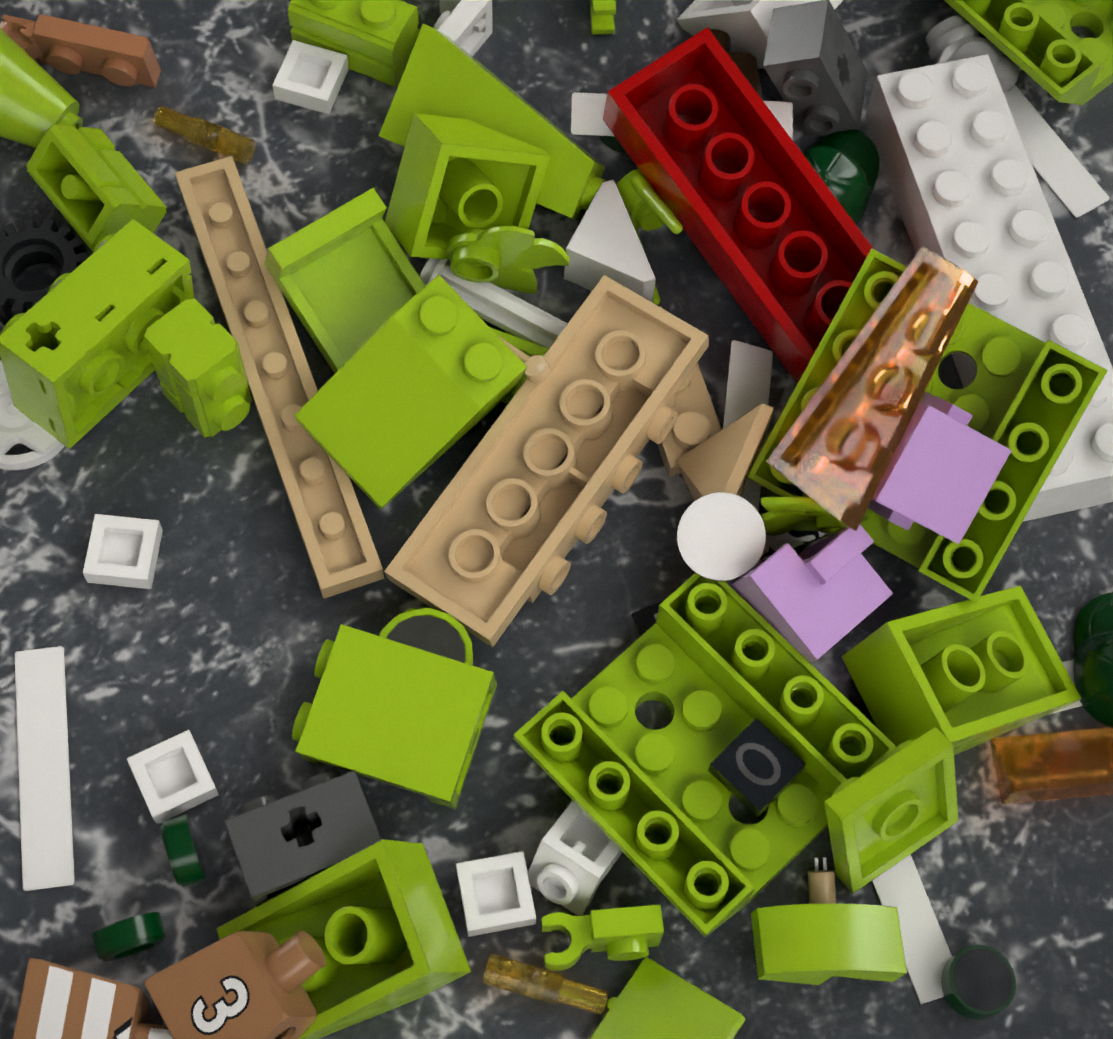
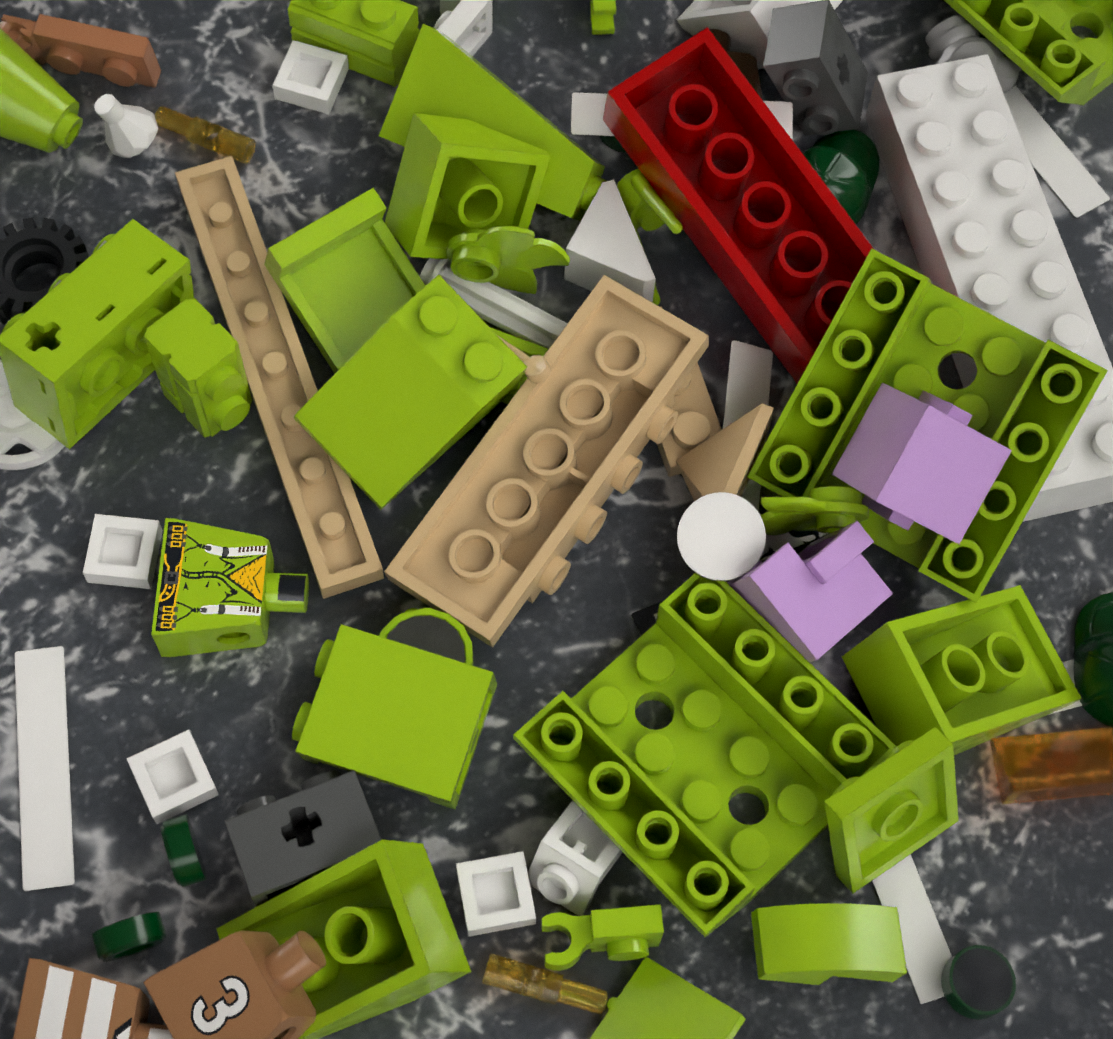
lime brick [26,124,167,251] -> none
black tile [708,718,806,817] -> none
clear orange wing [766,246,978,531] -> none
tan piece [807,857,836,904] -> none
none -> white rock [94,94,158,158]
none -> lime torso [151,518,309,657]

